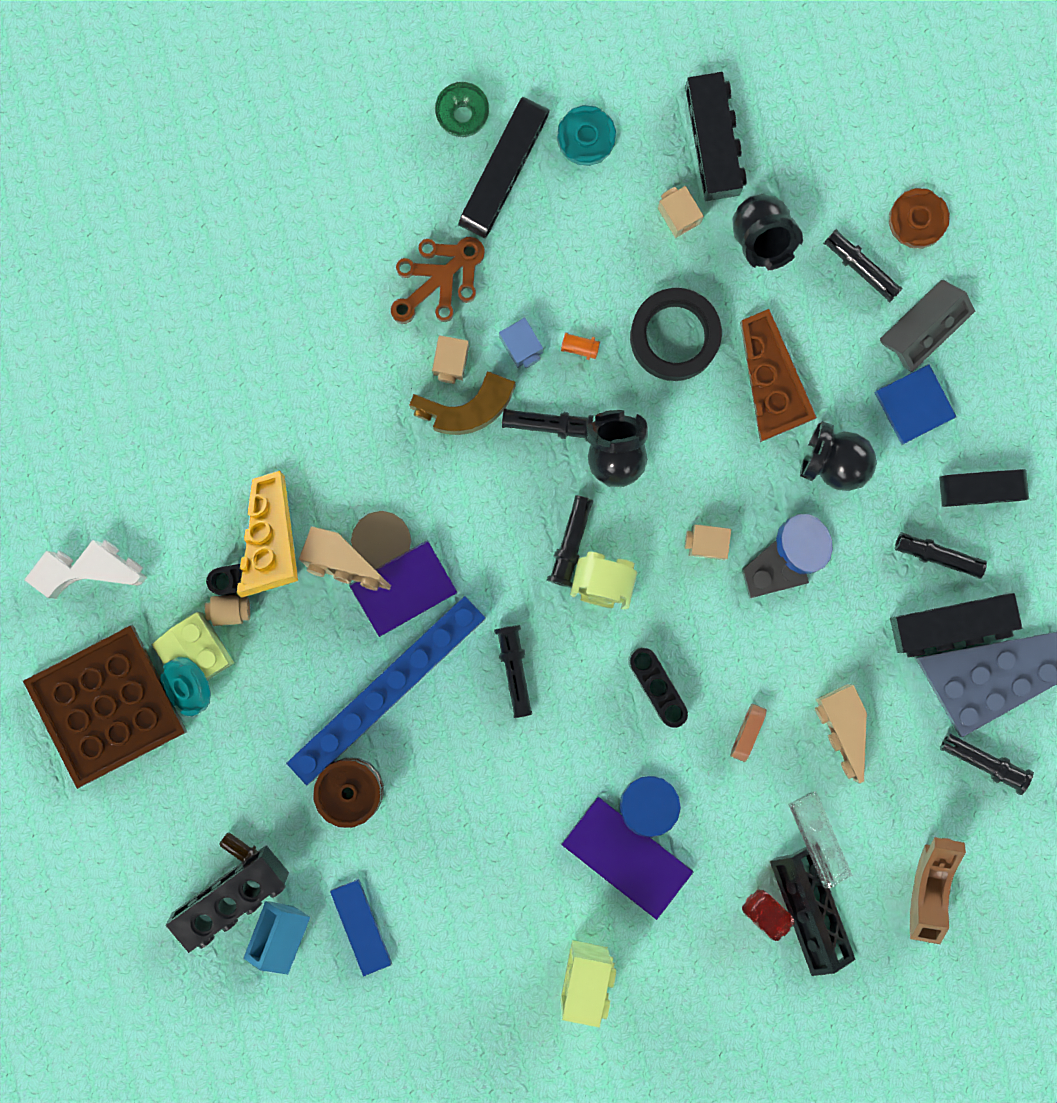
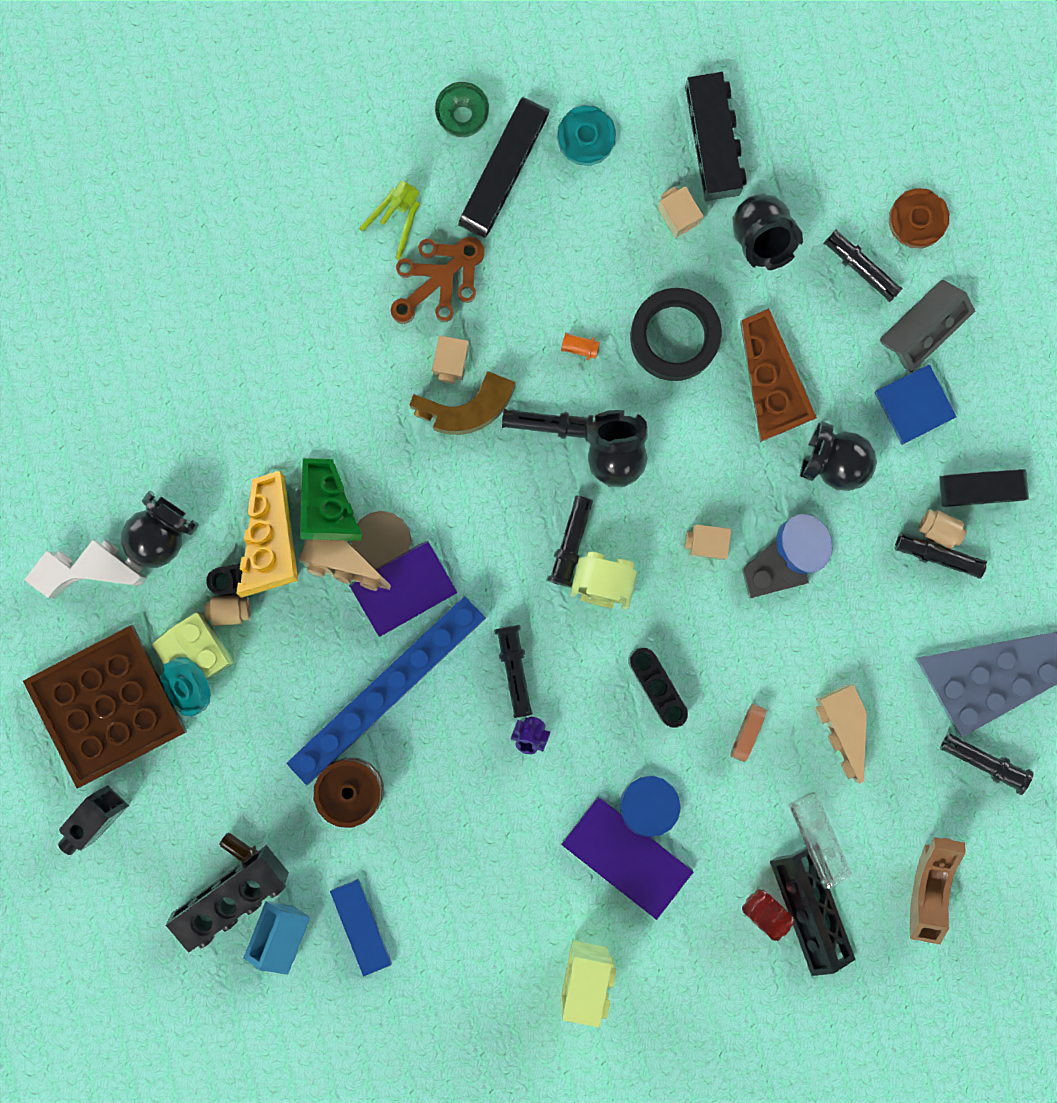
medium blue brick [499,318,543,368] -> none
black brick [890,593,1022,658] -> none
none -> black torso [58,785,129,855]
none -> black tile [121,491,199,568]
none -> green wing [300,458,362,541]
none -> lime plant [359,181,420,260]
none -> dark purple gear [511,717,550,755]
none -> tan brick [918,509,966,549]

